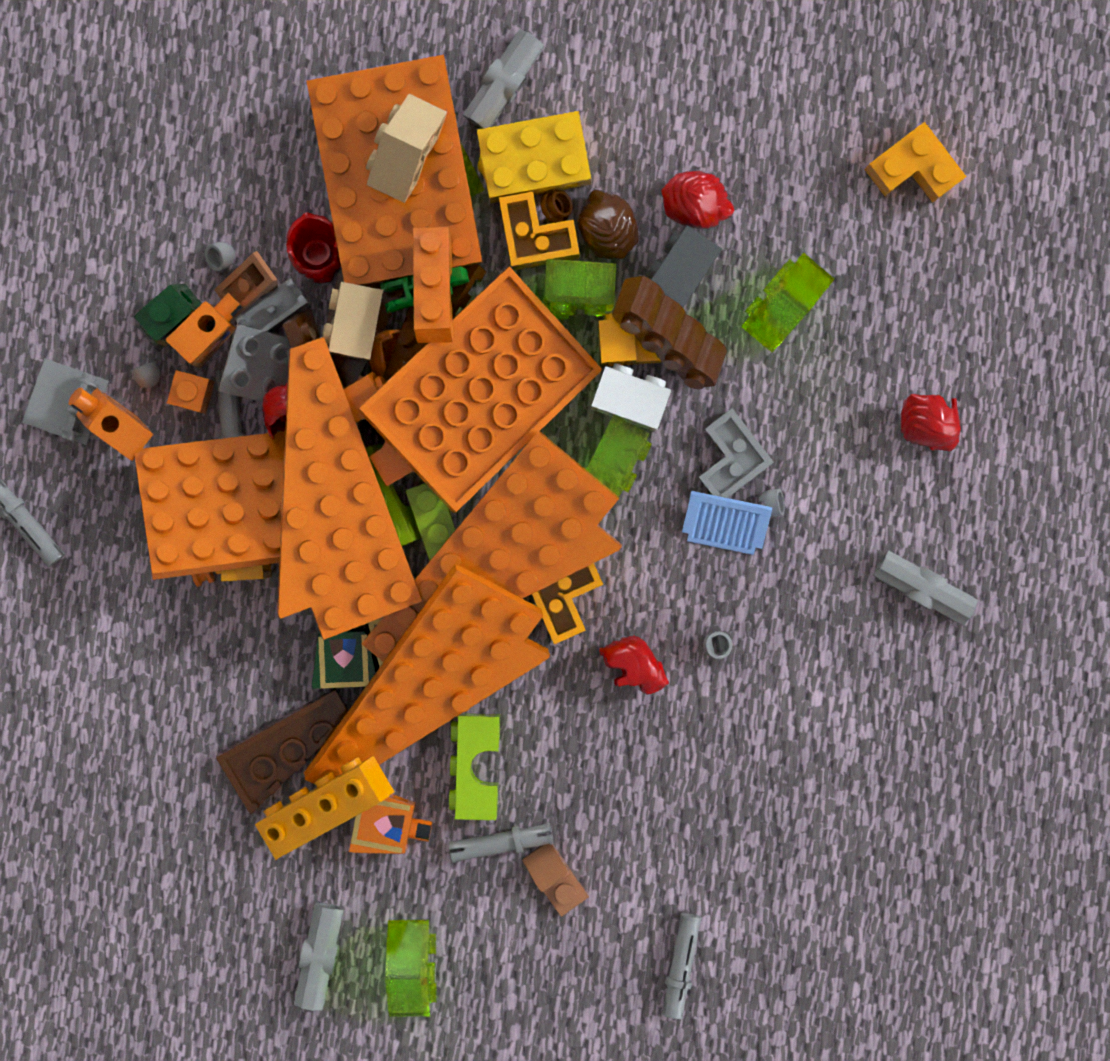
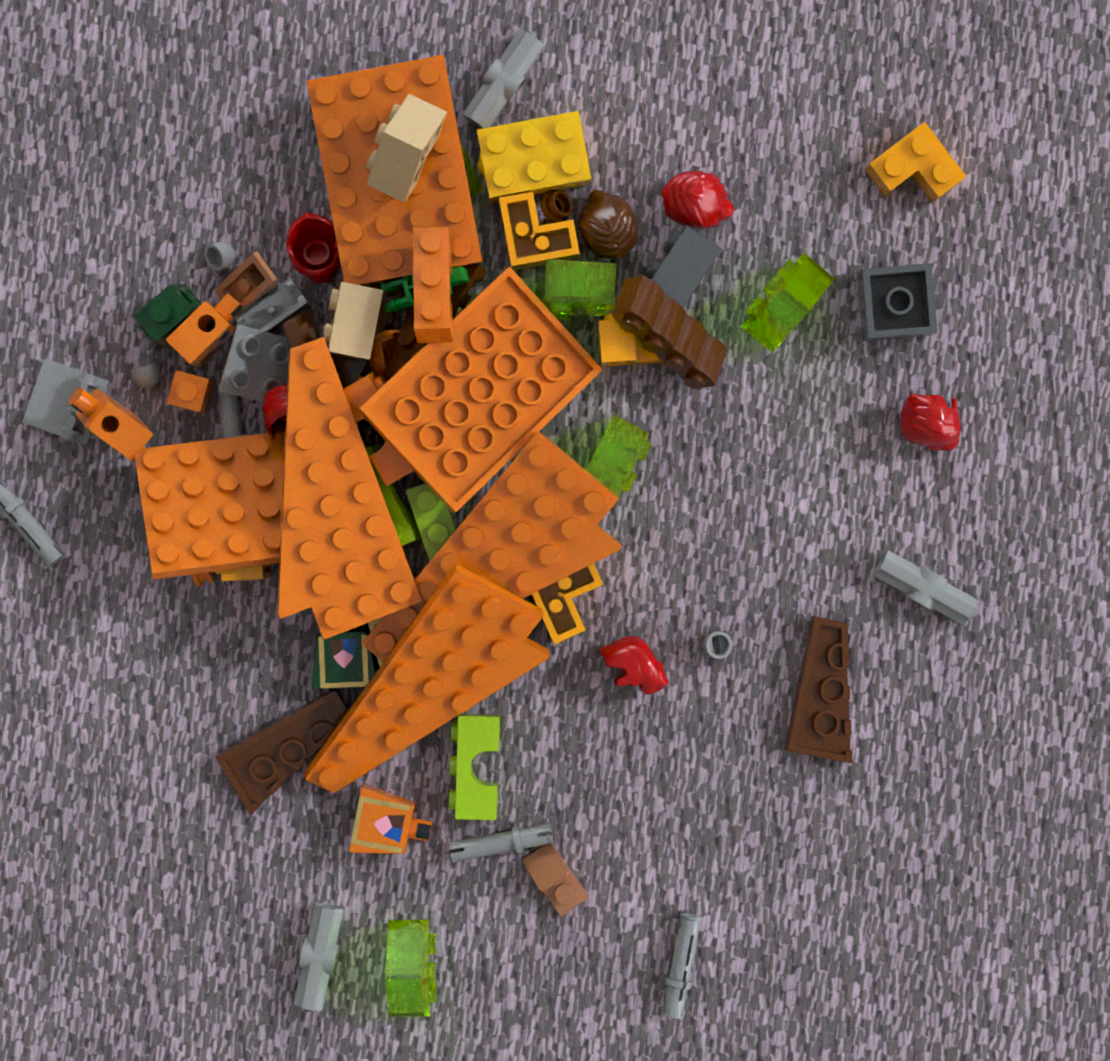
light orange brick [255,756,395,860] -> none
white brick [591,363,671,432] -> none
light blue window [682,491,772,555] -> none
light grey plate [698,408,774,498] -> none
light grey hinge [758,488,785,517] -> none
none -> reddish brown wing [784,616,853,764]
none -> dark grey brick [857,263,937,341]

